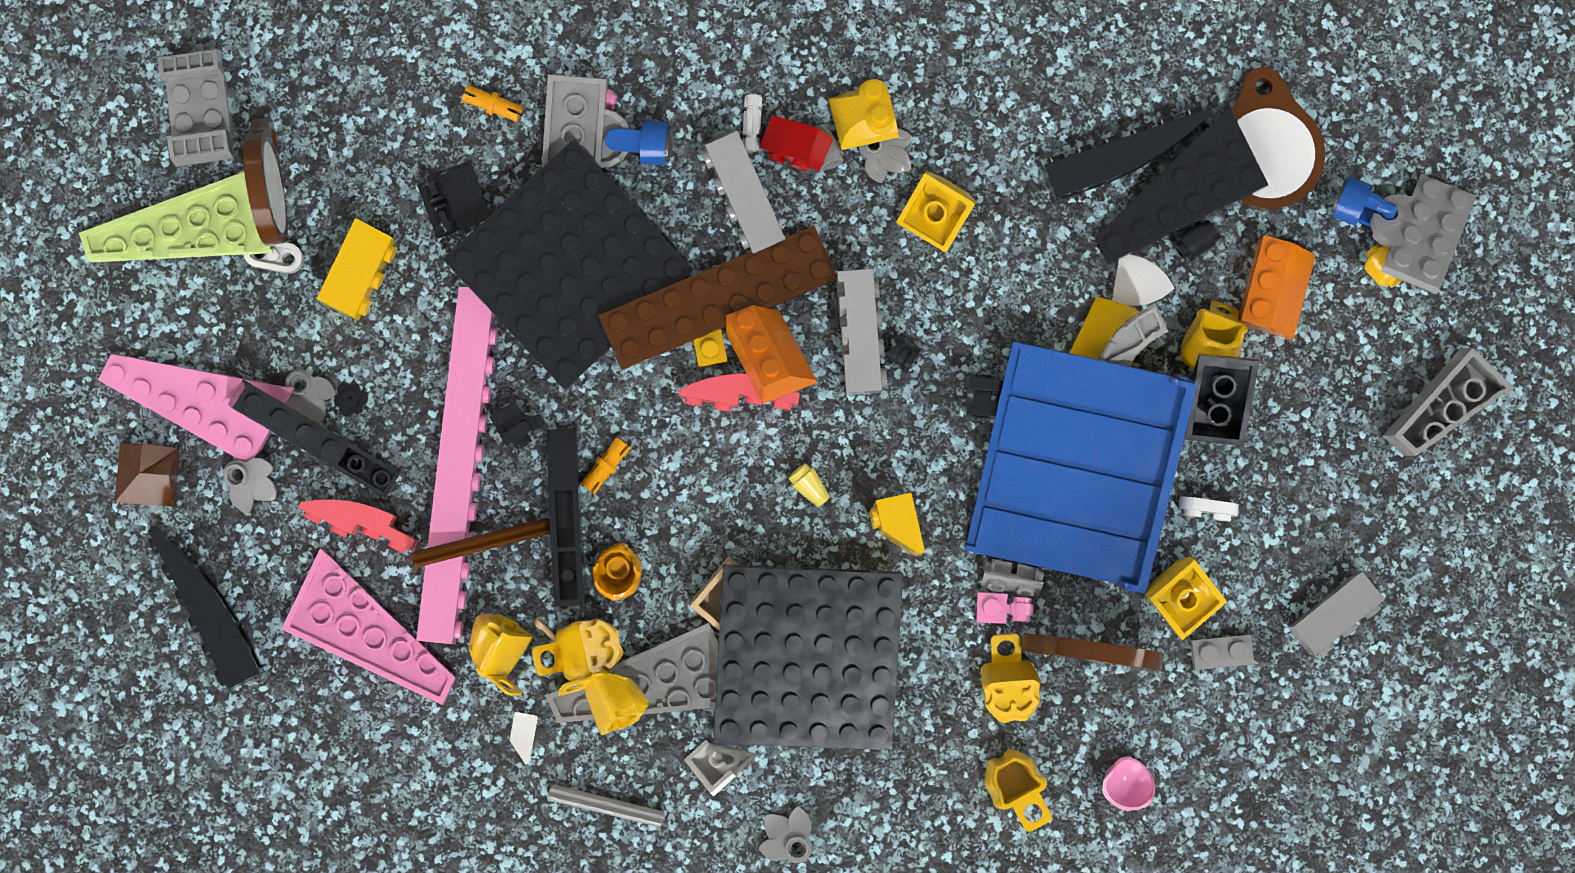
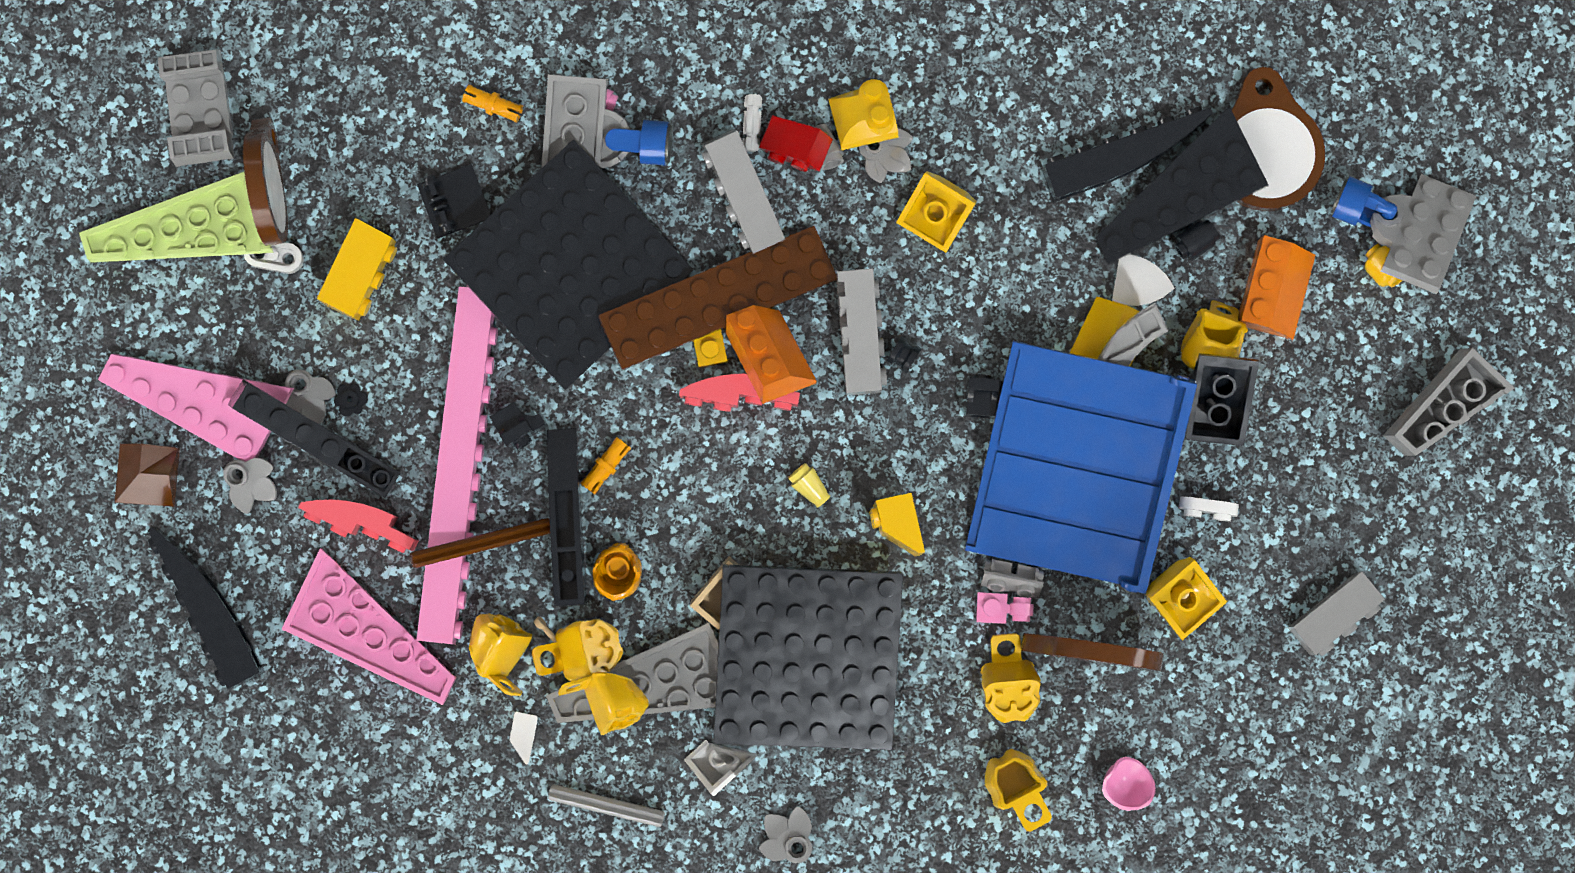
light grey plate [1190,635,1254,670] -> none

